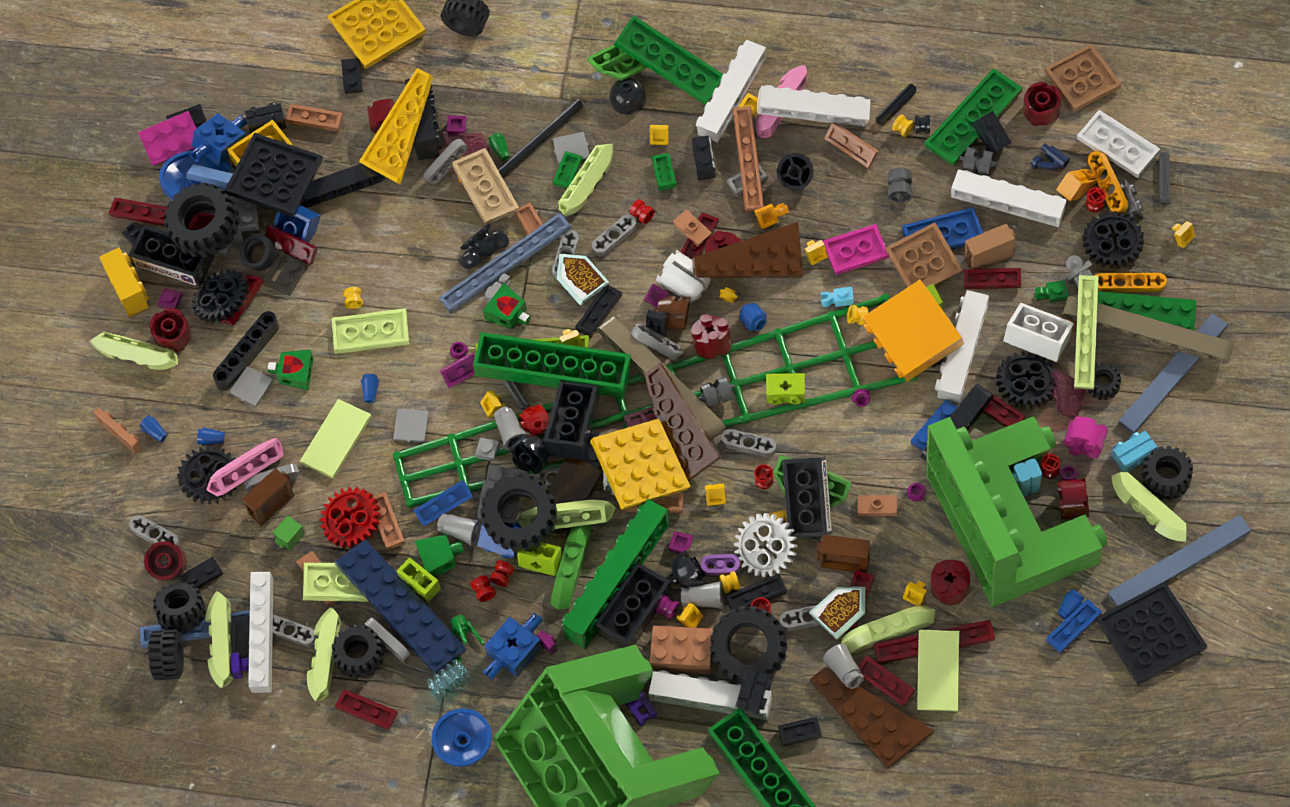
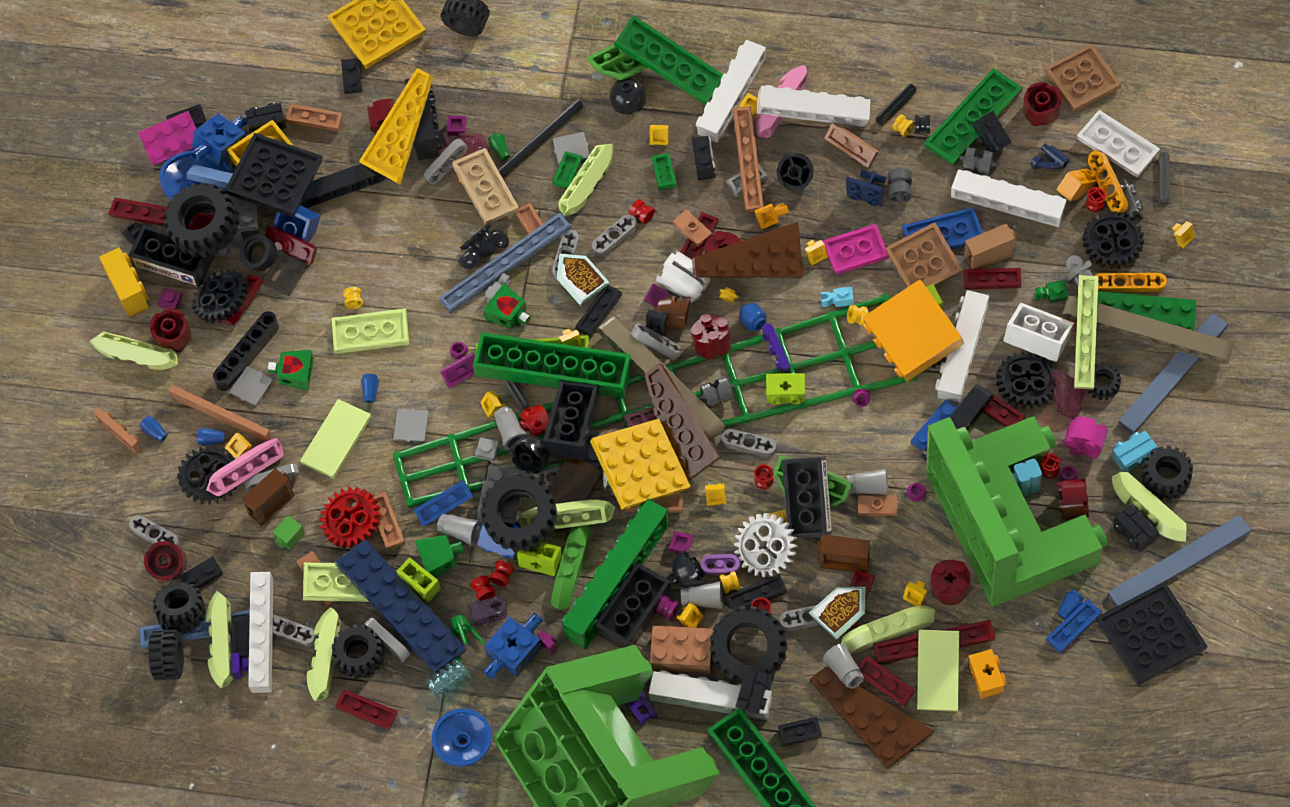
none -> nougat tile [168,385,272,442]
none -> yellow tile [225,433,252,459]
none -> clear purple piece [468,597,508,626]
none -> dark purple plate [762,324,791,374]
none -> dark blue plate [846,169,887,207]
none -> light grey plant [847,468,888,495]
none -> light orange brick [968,649,1007,699]
none -> black brick [1113,504,1159,552]

